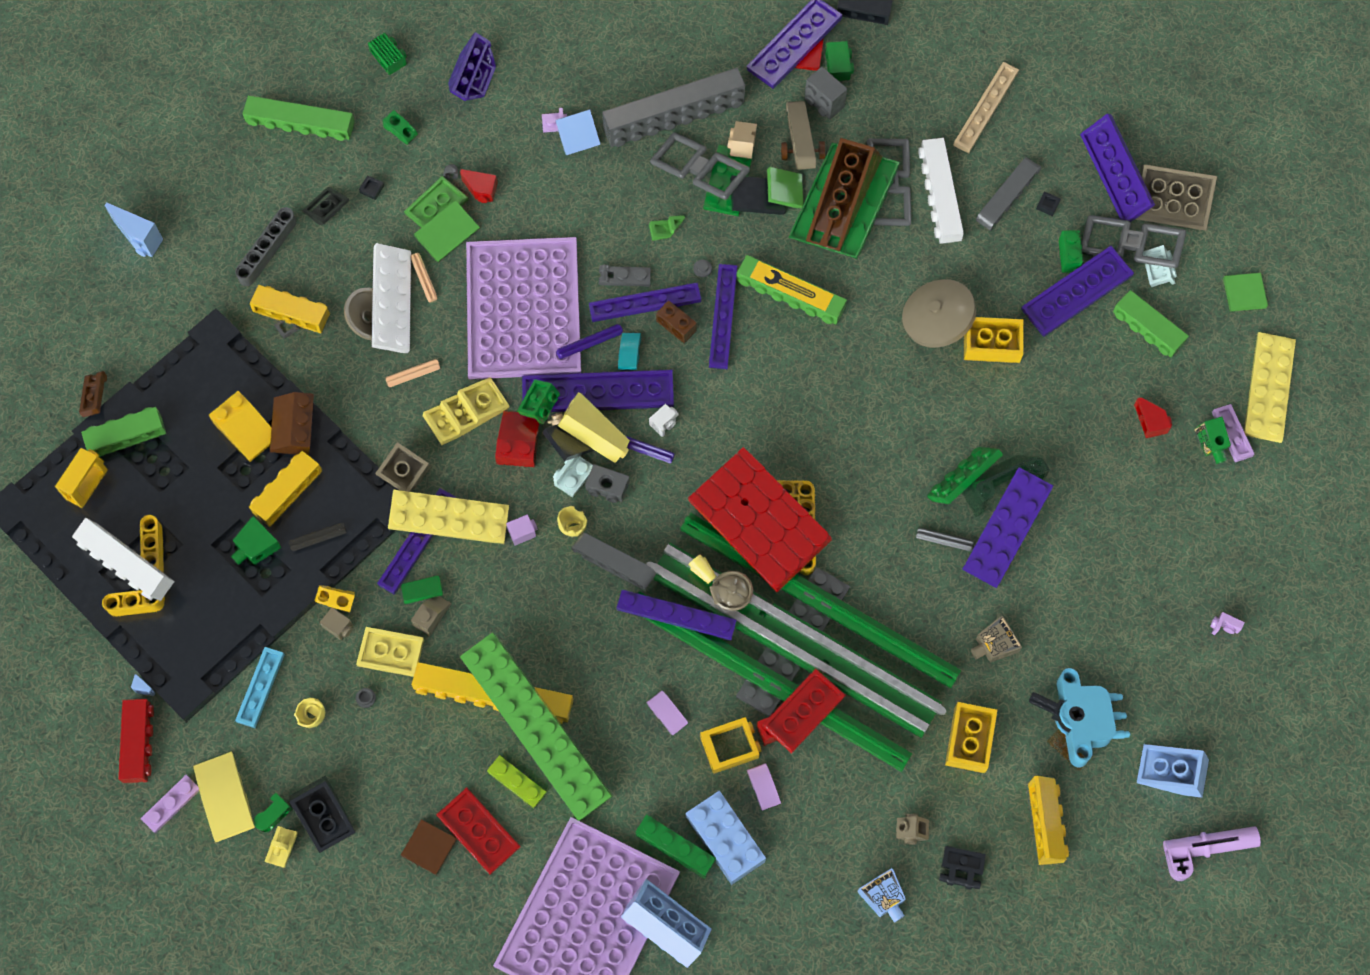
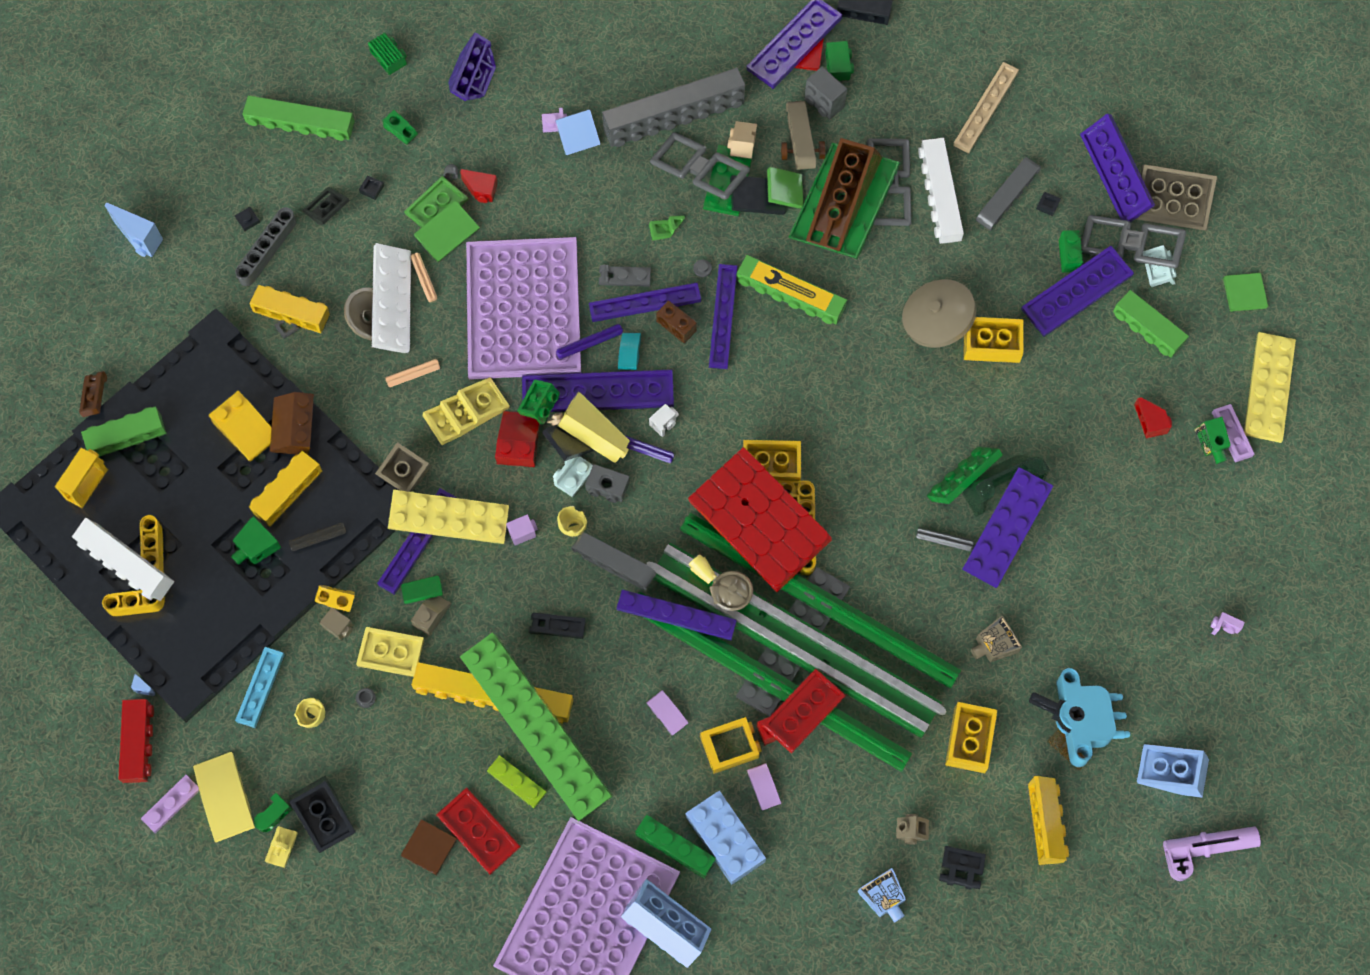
none -> black plate [235,207,260,231]
none -> black plate [529,613,586,639]
none -> yellow brick [743,440,801,481]

